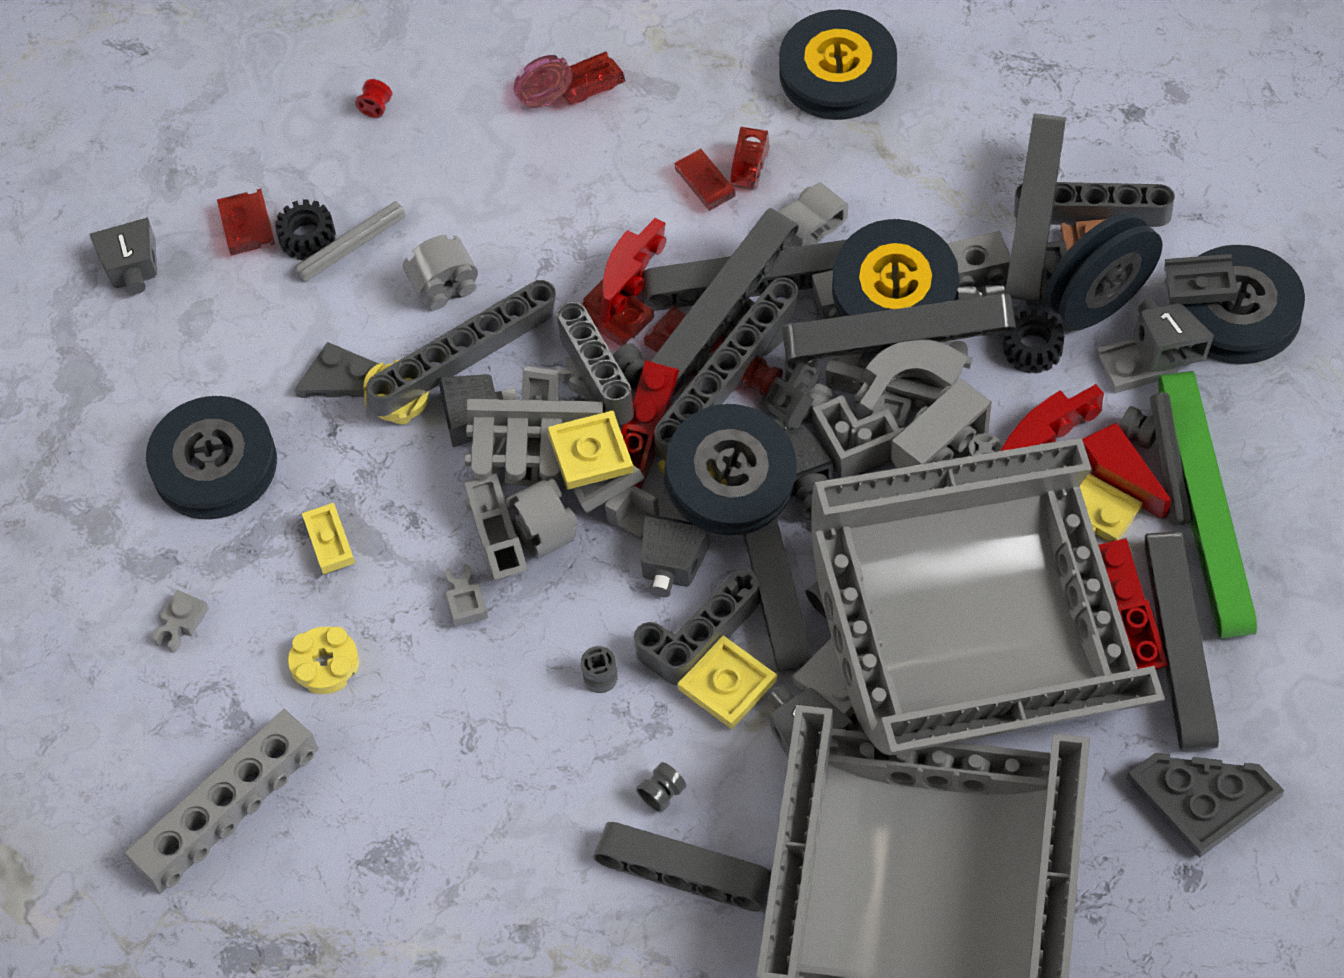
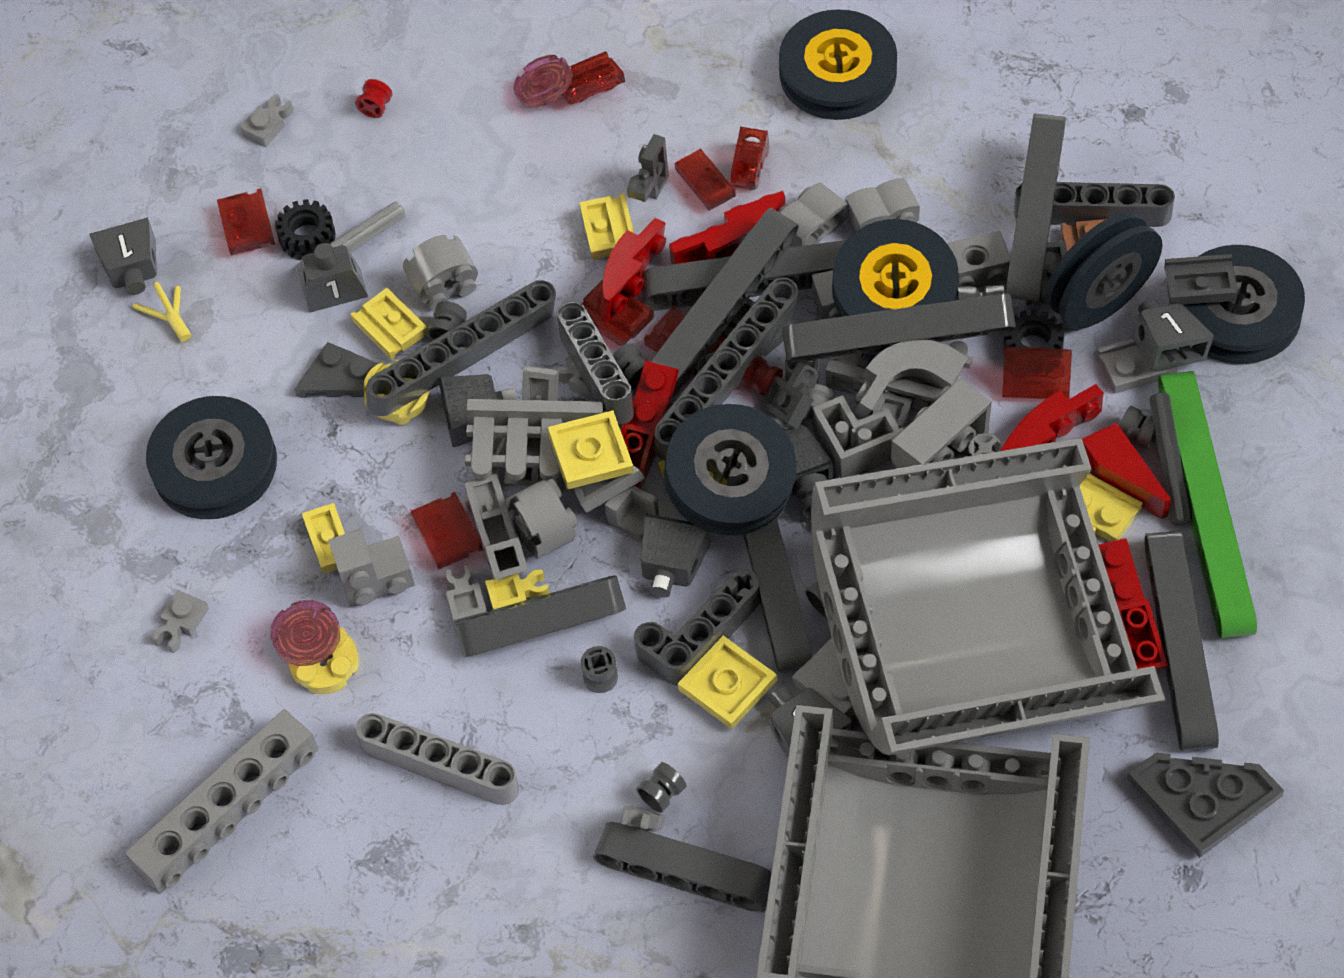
none -> light yellow plant [132,282,192,342]
none -> light grey plate [240,94,294,147]
none -> clear pink tile [270,600,340,666]
none -> dark grey torso [302,243,368,313]
none -> light grey brick [328,529,415,607]
none -> light yellow plate [350,288,427,360]
none -> light grey beam [355,713,519,805]
none -> clear red plate [410,492,483,570]
none -> dark grey wheel [427,301,467,341]
none -> dark grey beam [454,575,626,657]
none -> light yellow plate [485,569,549,610]
none -> light yellow plate [579,193,634,260]
none -> light grey plate [620,806,665,832]
none -> dark grey hinge [627,134,669,202]
none -> red slope [669,190,786,265]
none -> light grey brick [845,178,920,231]
none -> clear red plate [1002,347,1072,399]

